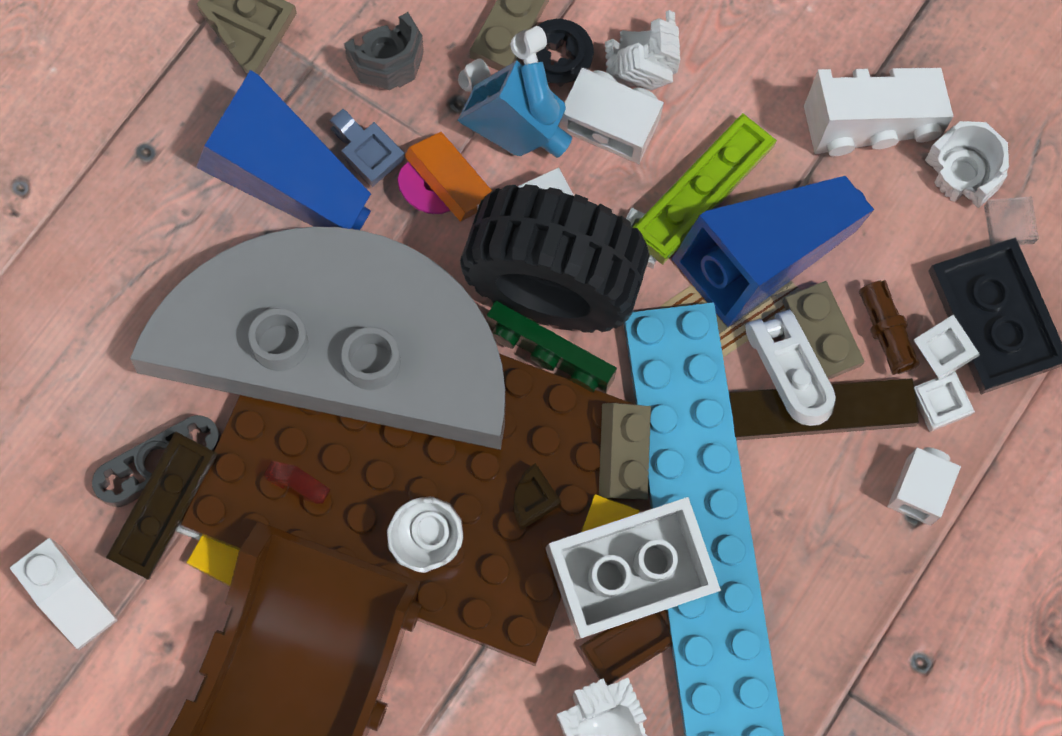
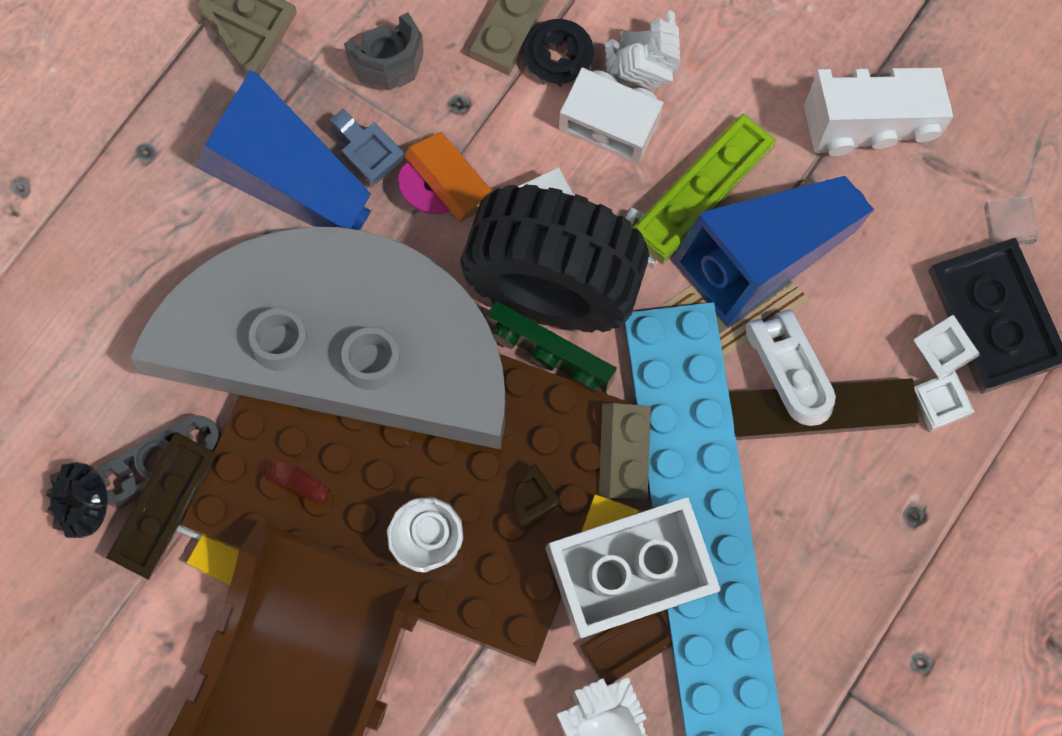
white slope [10,538,118,650] -> none
dark azure torso [457,26,572,158] -> none
dark tan plate [782,281,865,380] -> none
reddish brown pin [859,280,920,375] -> none
white brick [887,447,961,526] -> none
white hair [925,121,1009,208] -> none
none -> black gear [44,462,108,538]

